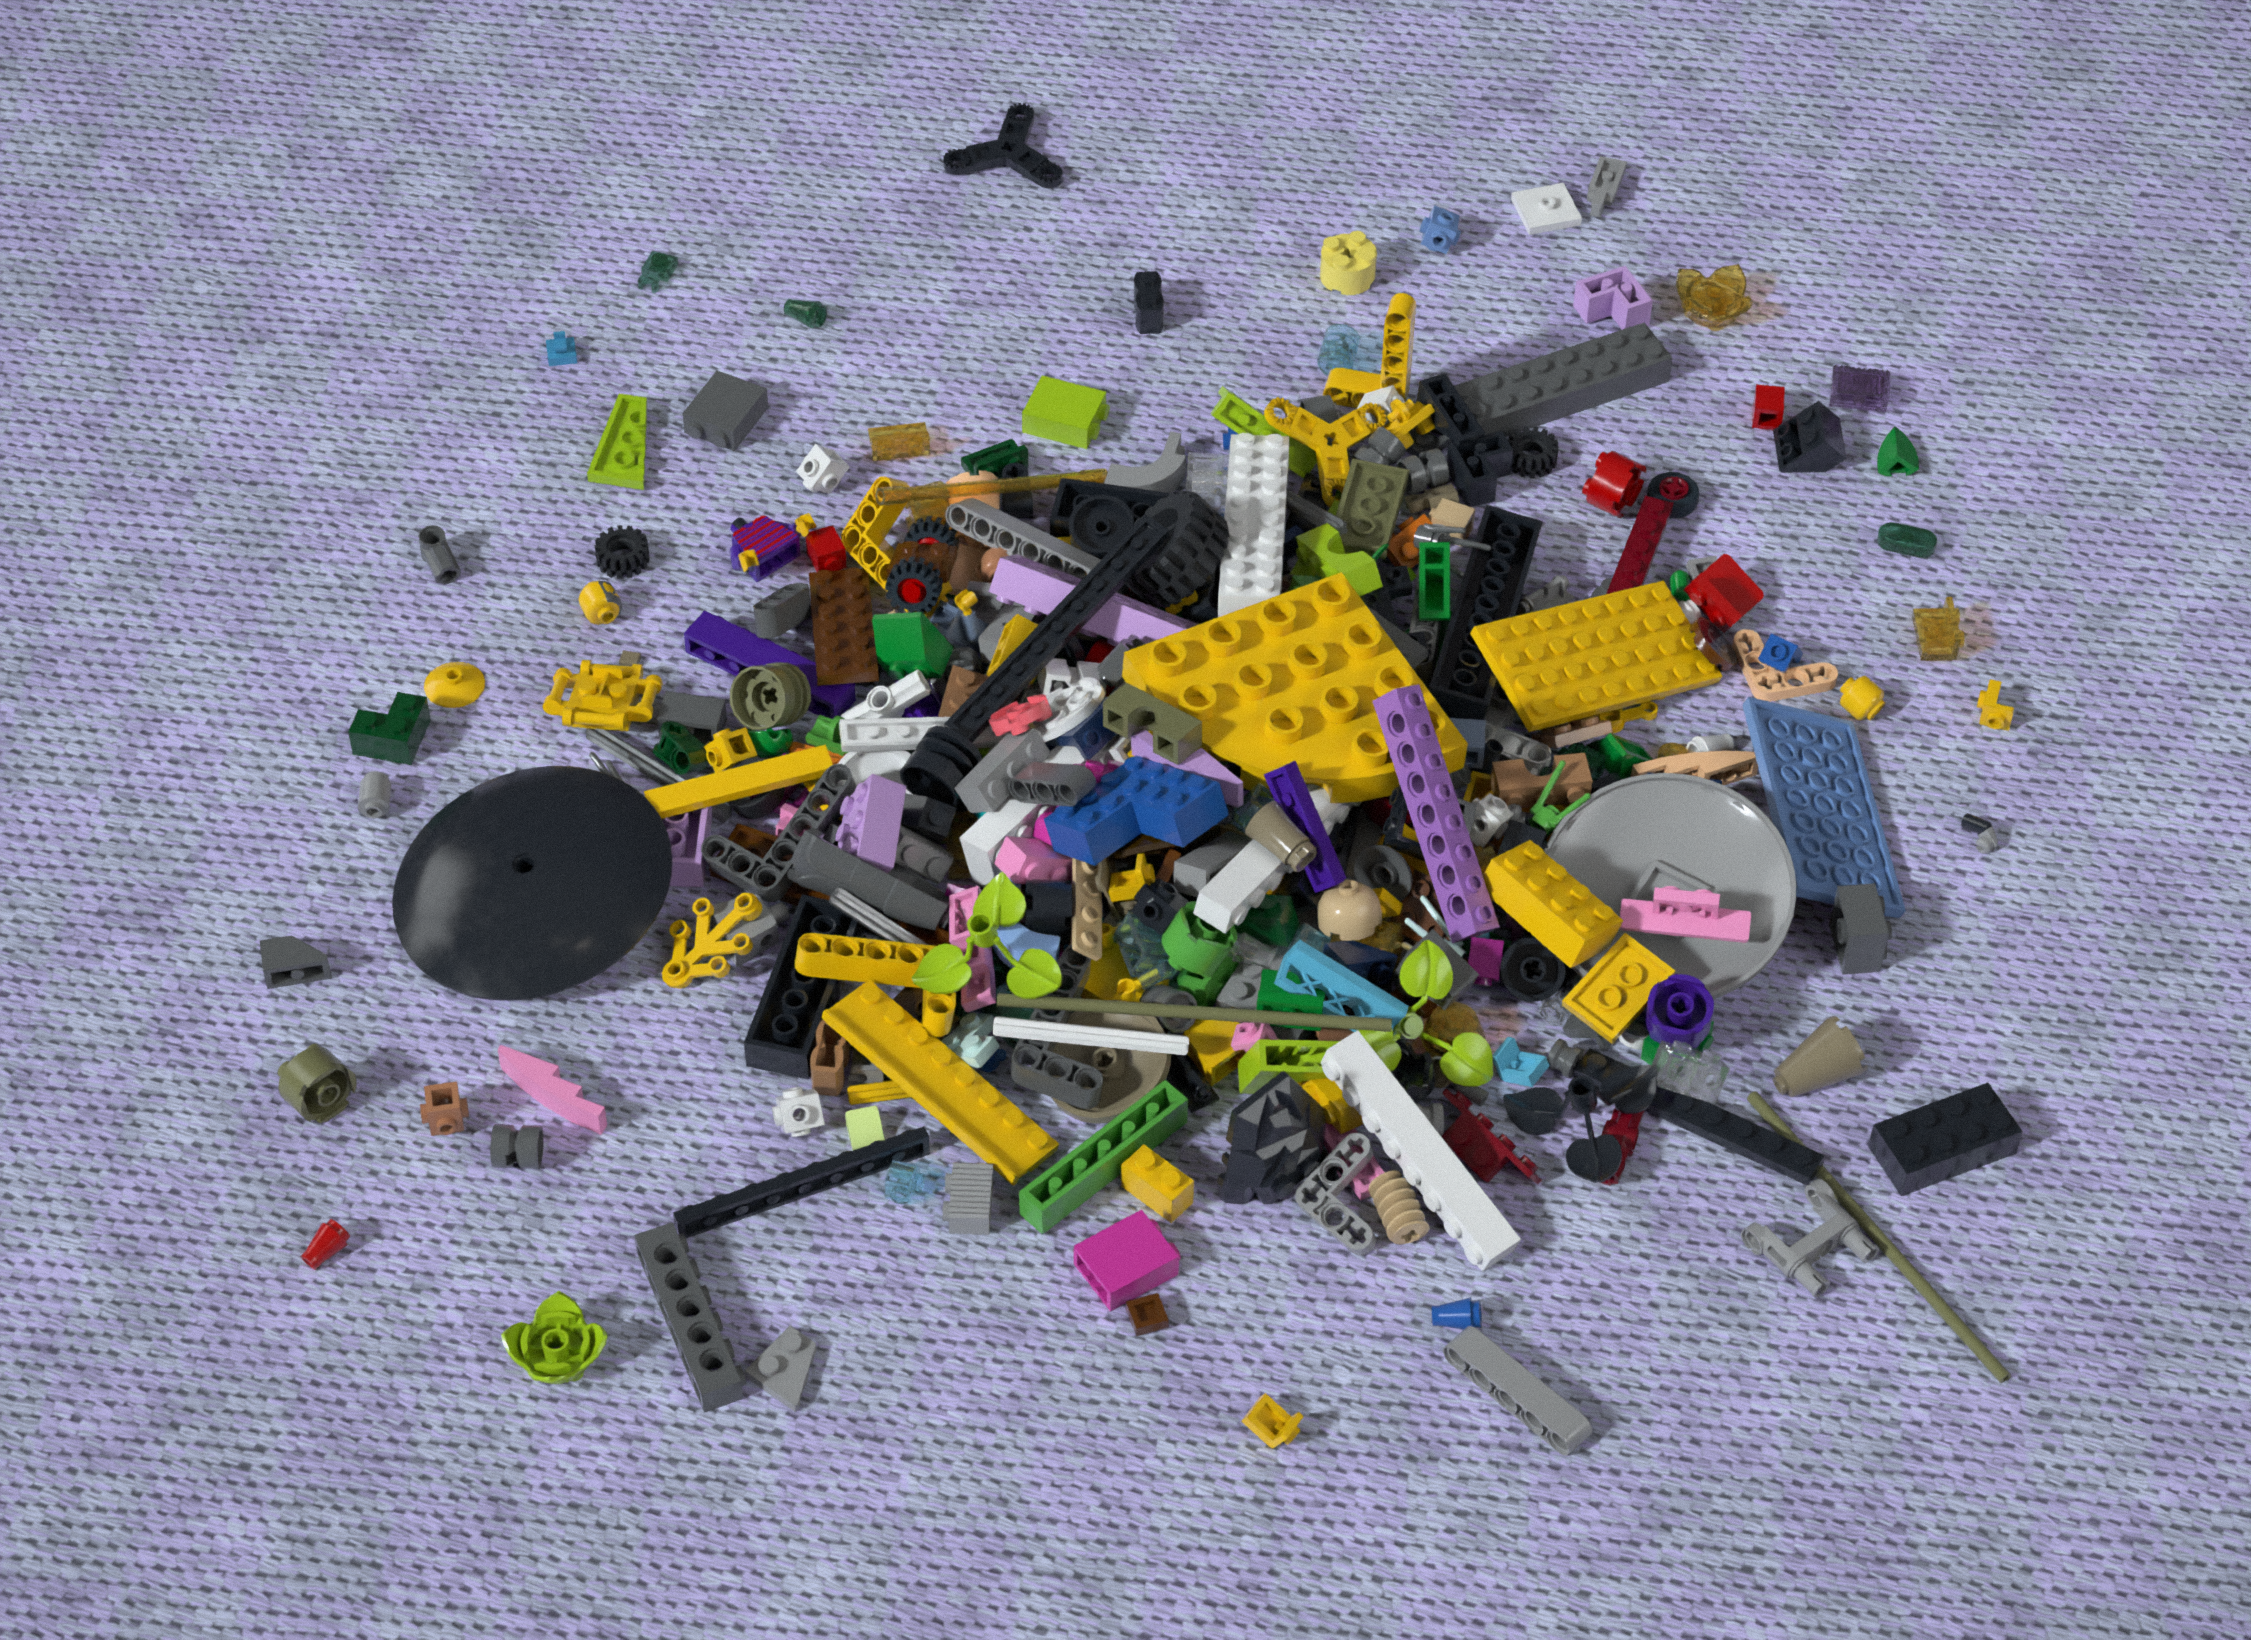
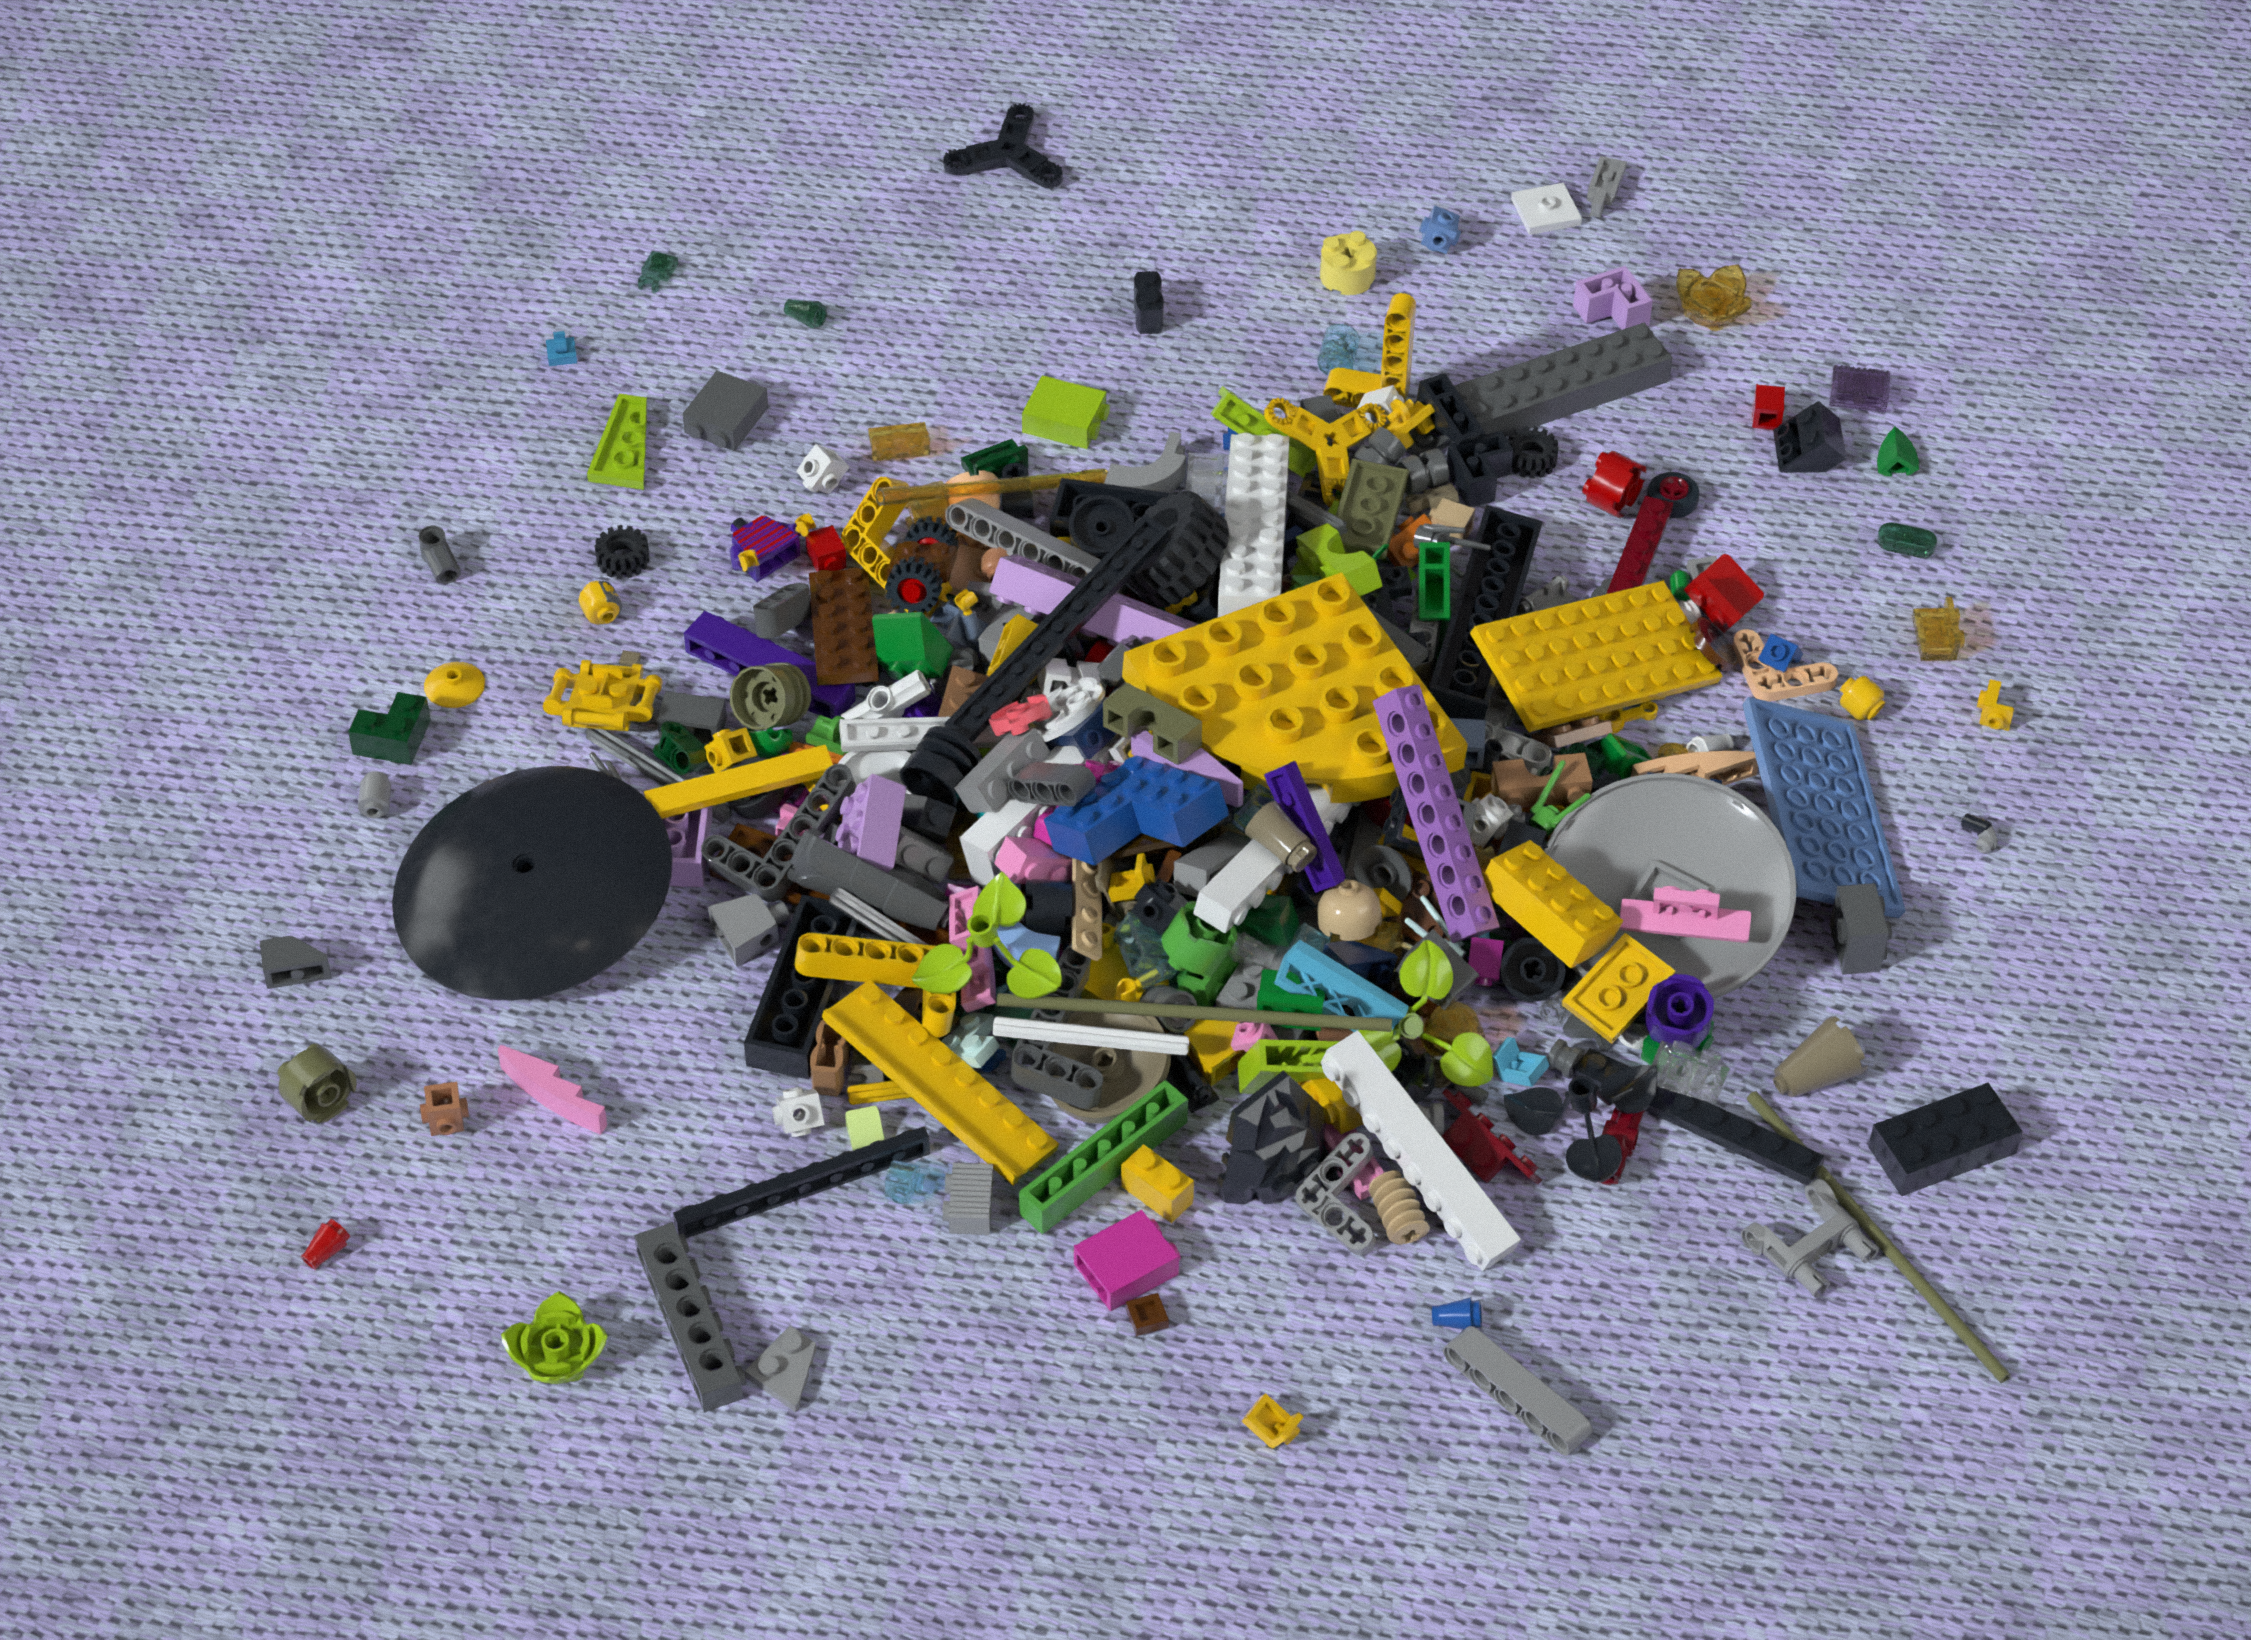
dark grey wheel [490,1124,544,1169] -> none
yellow plant [662,893,762,989] -> none

